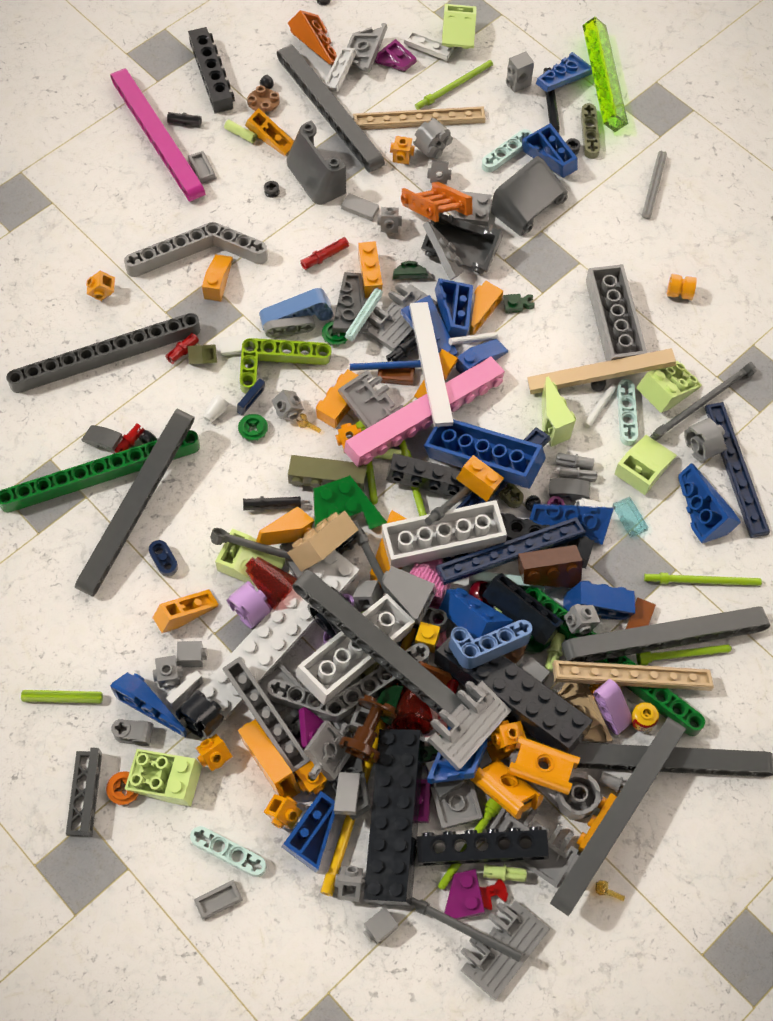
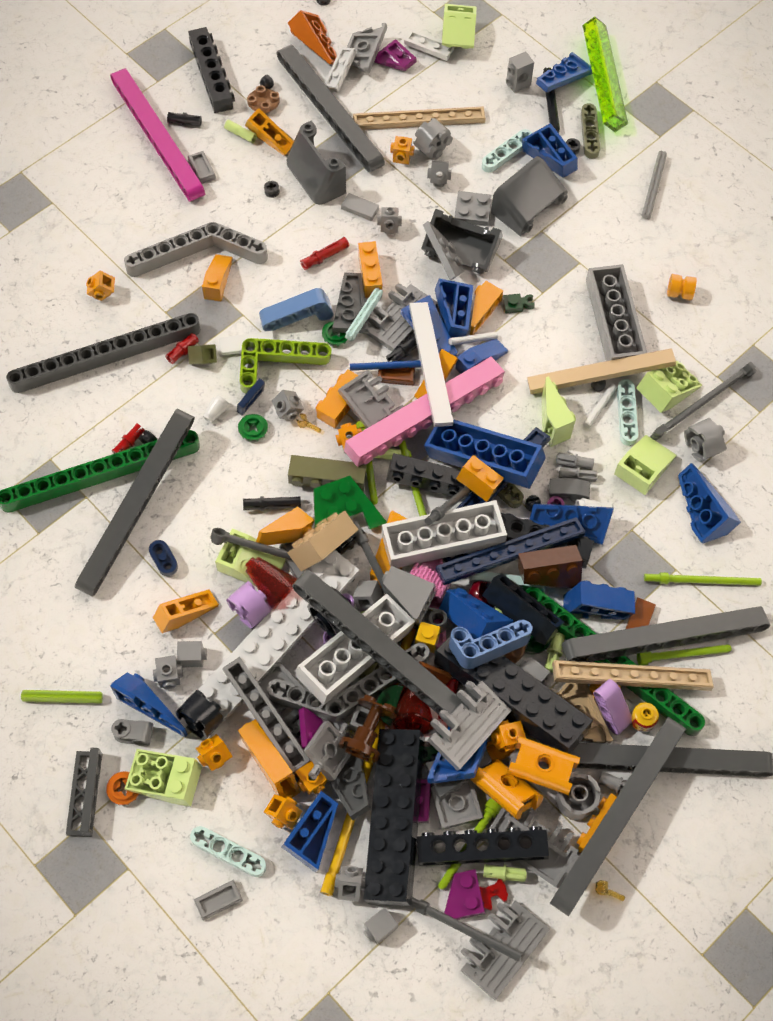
dark grey slope [81,425,123,452] -> none
white plate [166,670,204,710] -> none
light grey beam [263,316,315,337] -> none
light grey tile [334,772,361,815] -> none
dark green plate [393,261,428,279] -> none
orange fence [401,181,473,222] -> none
lime bar [415,60,493,110] -> none
light grey brick [564,604,601,635] -> none
clear light blue tile [612,497,648,538] -> none
dark blue tile [705,402,770,538] -> none

